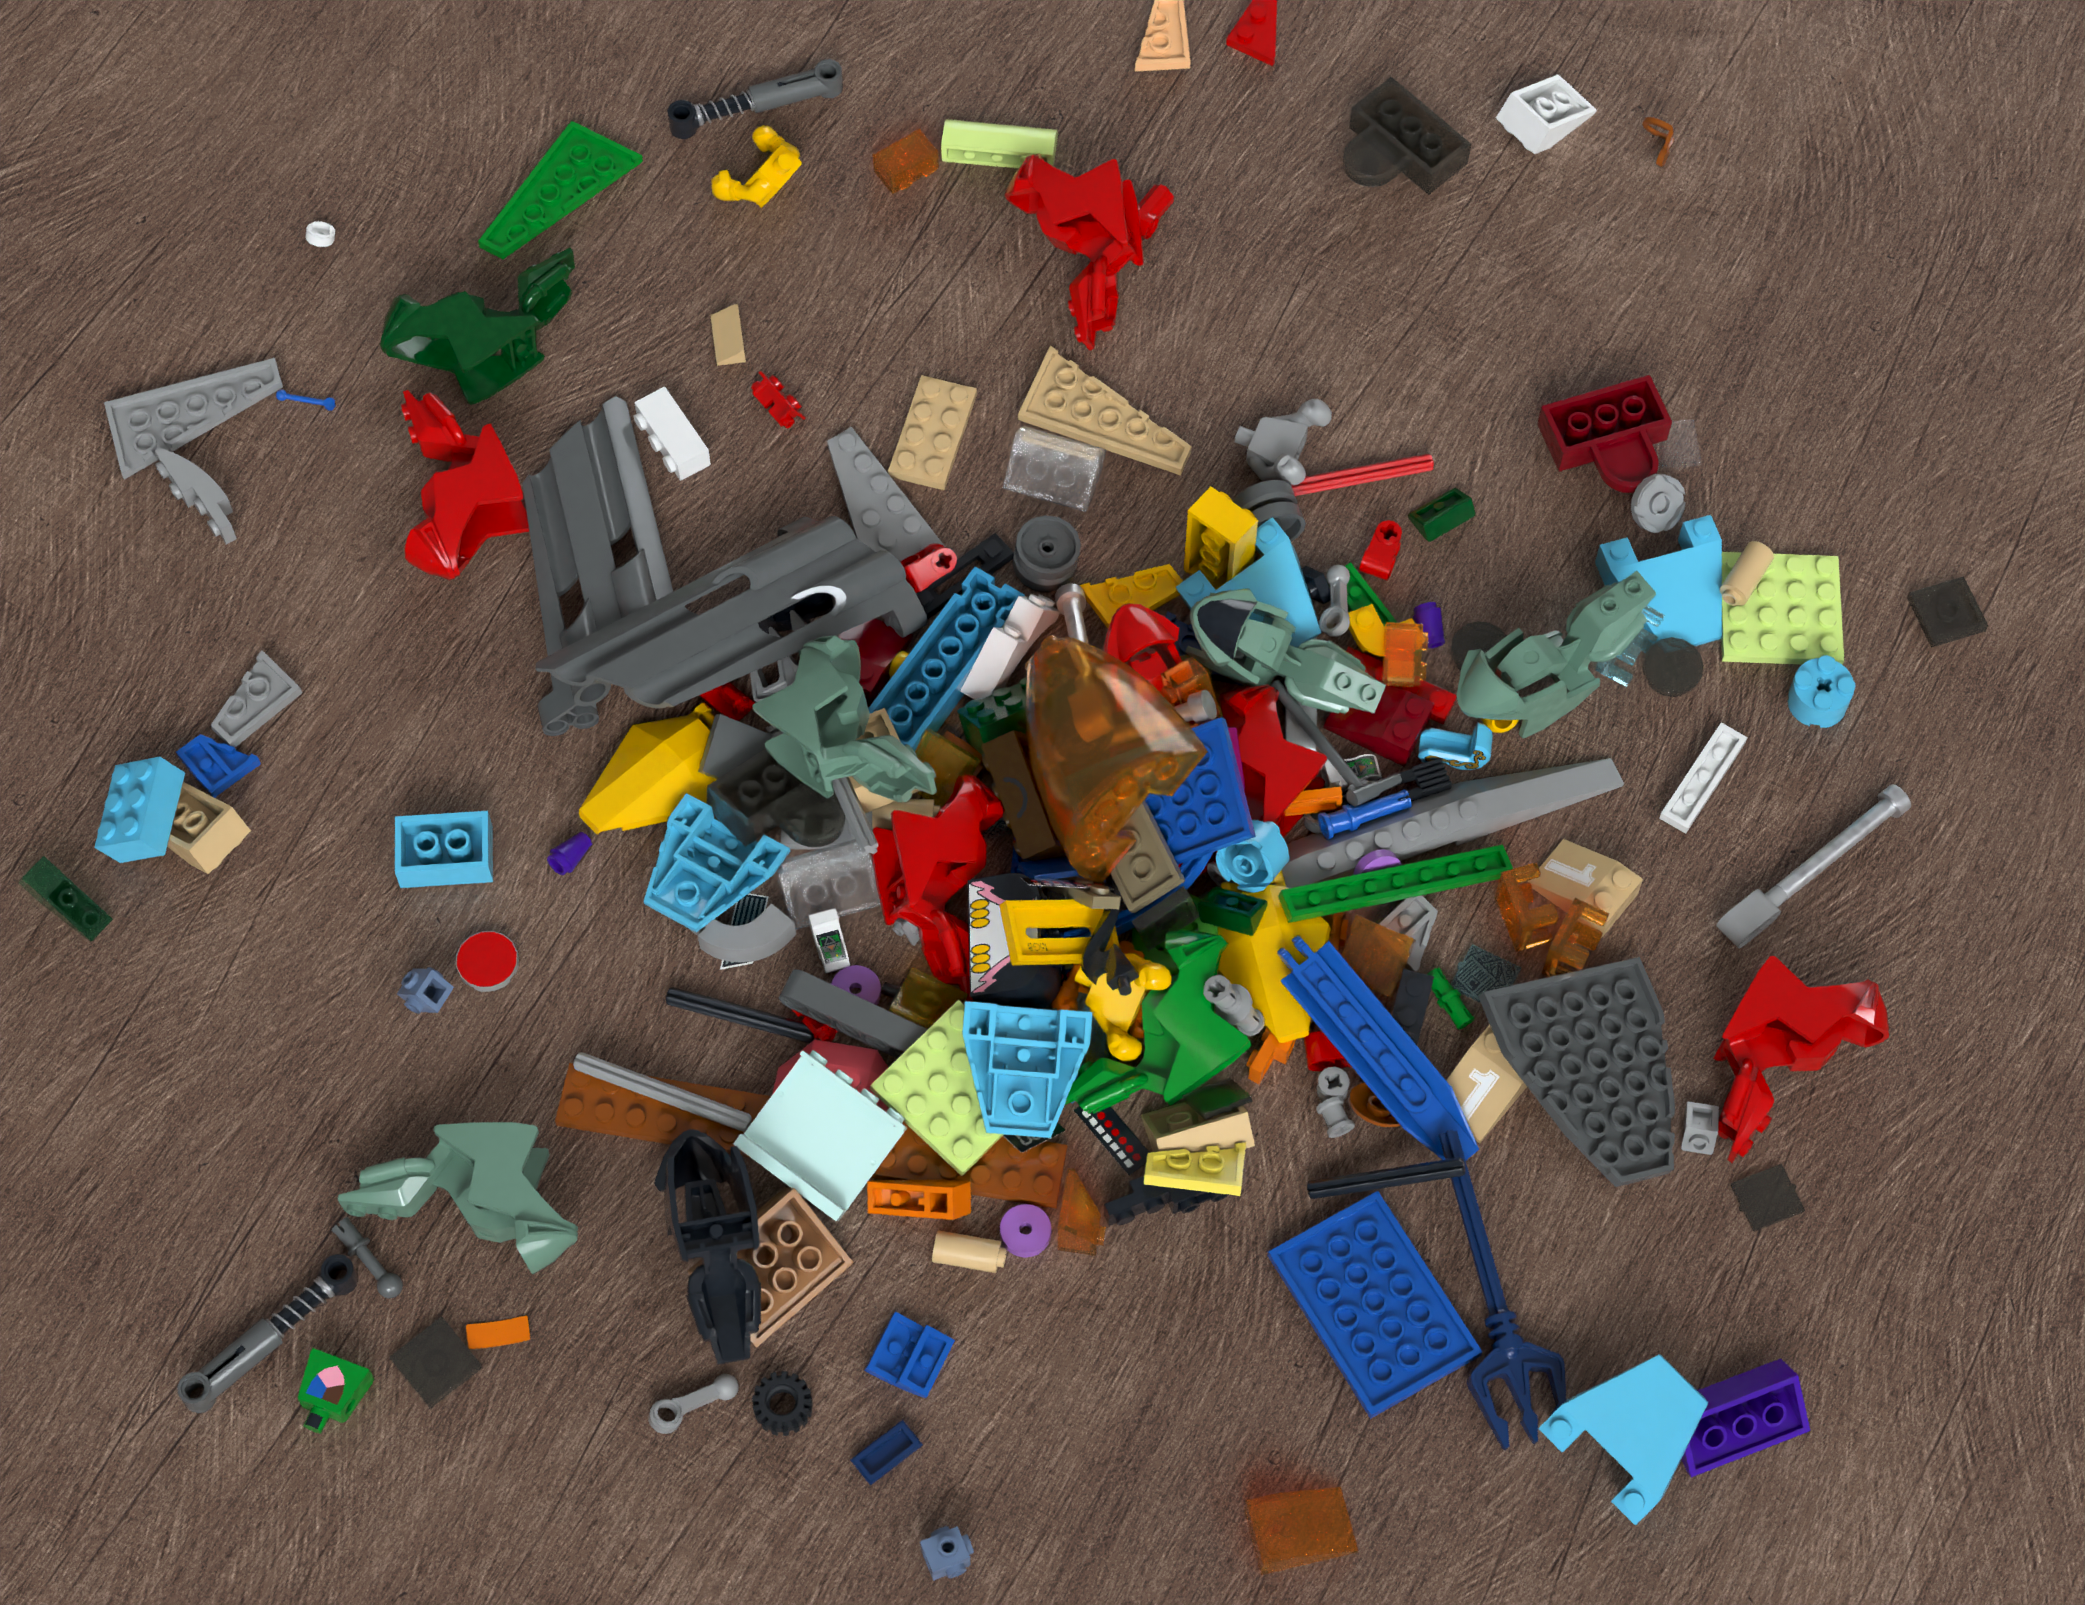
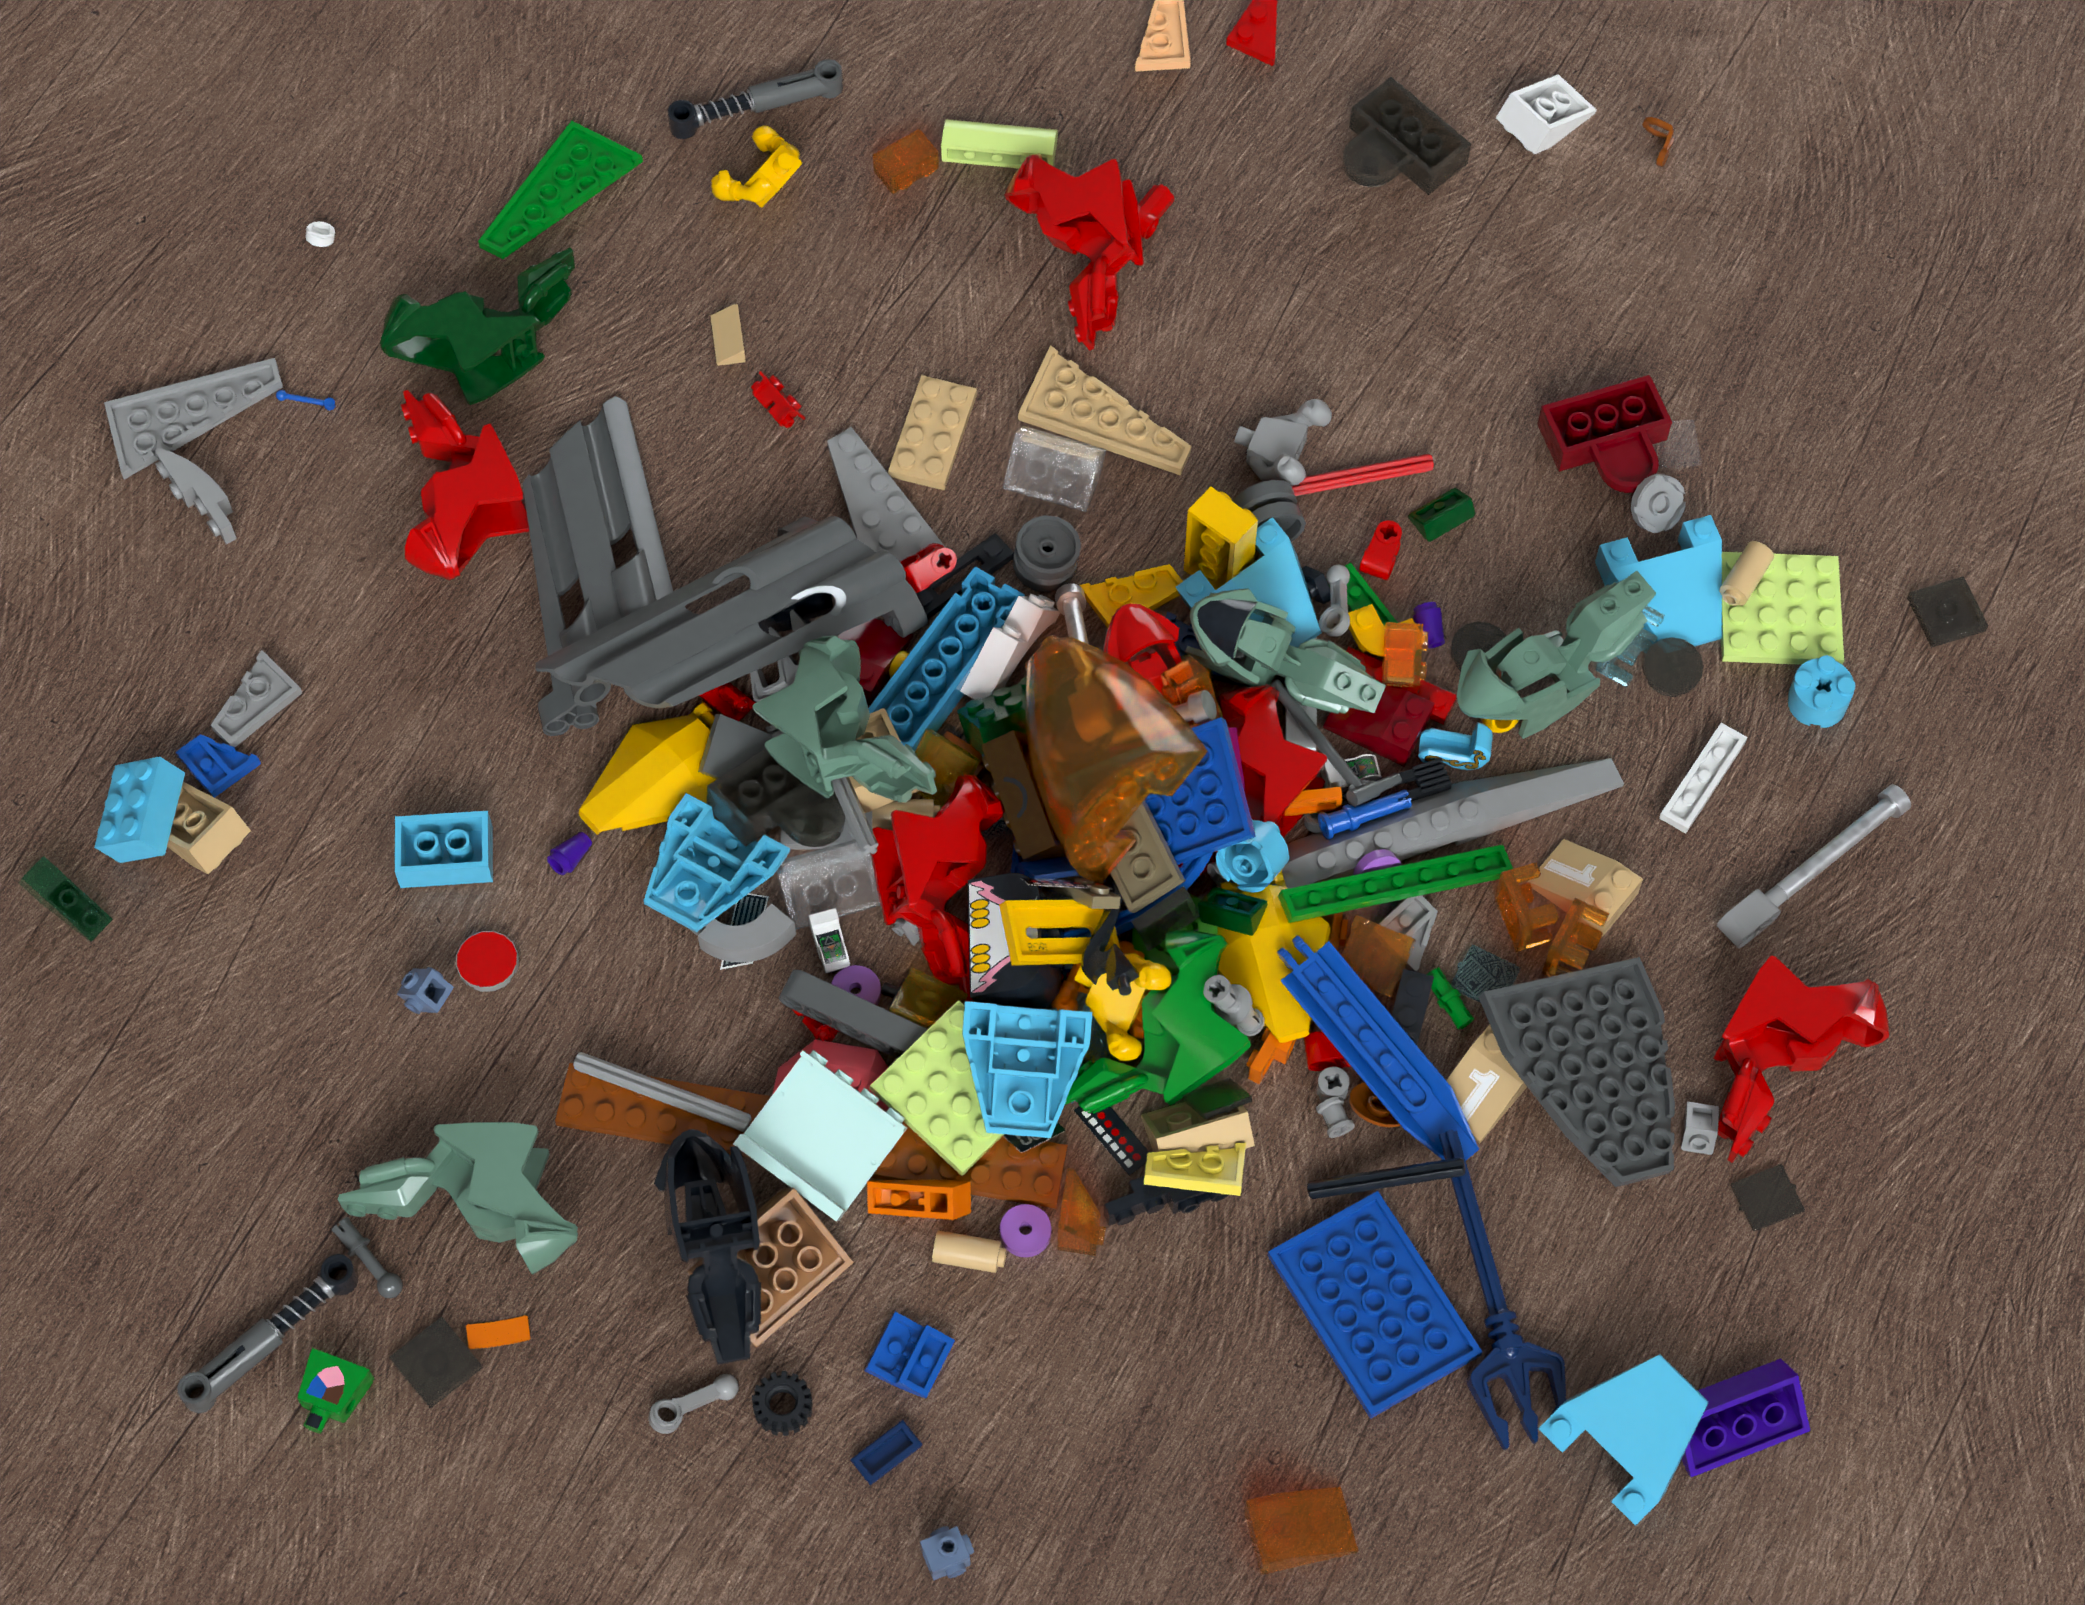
white brick [634,386,711,481] -> none
black axle [666,987,815,1043] -> none

